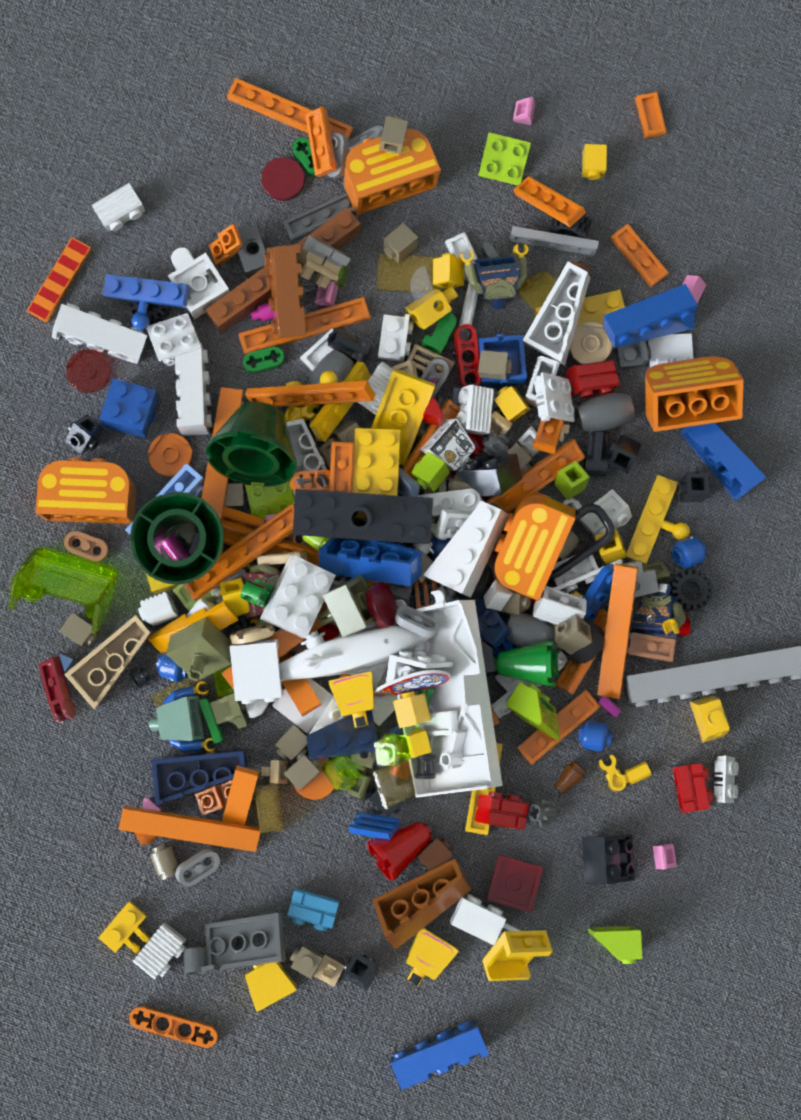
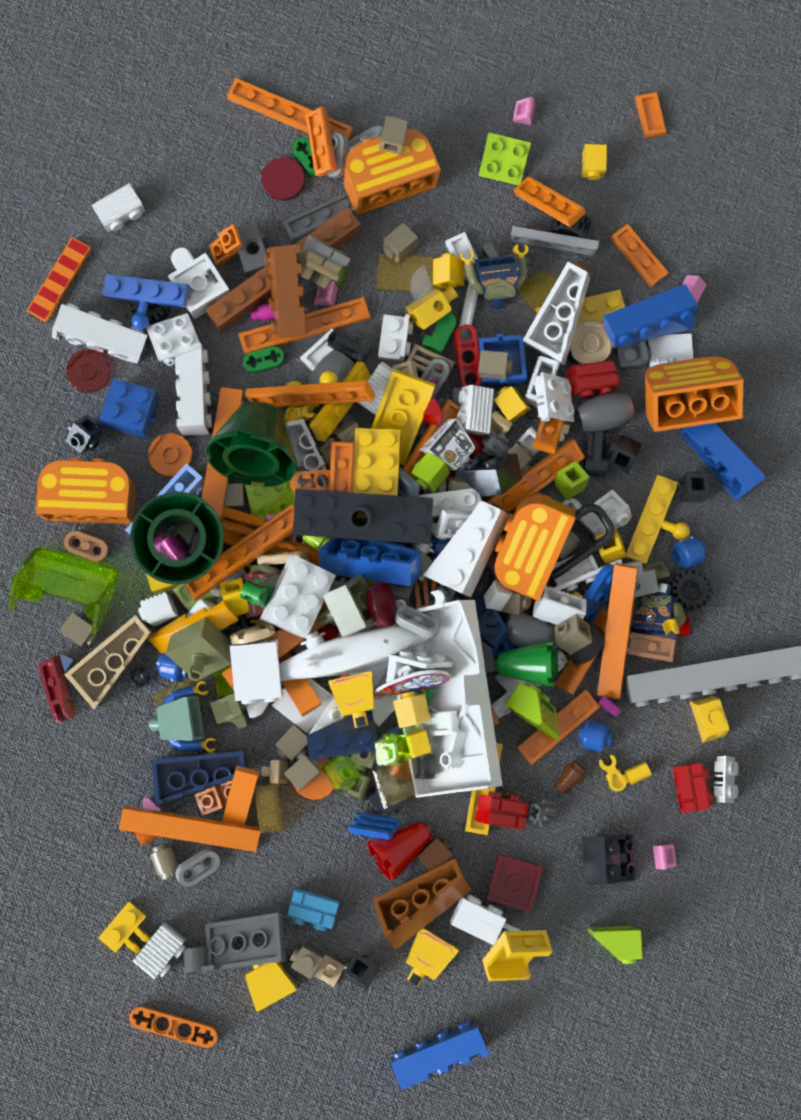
green tile [199,698,225,744] -> none

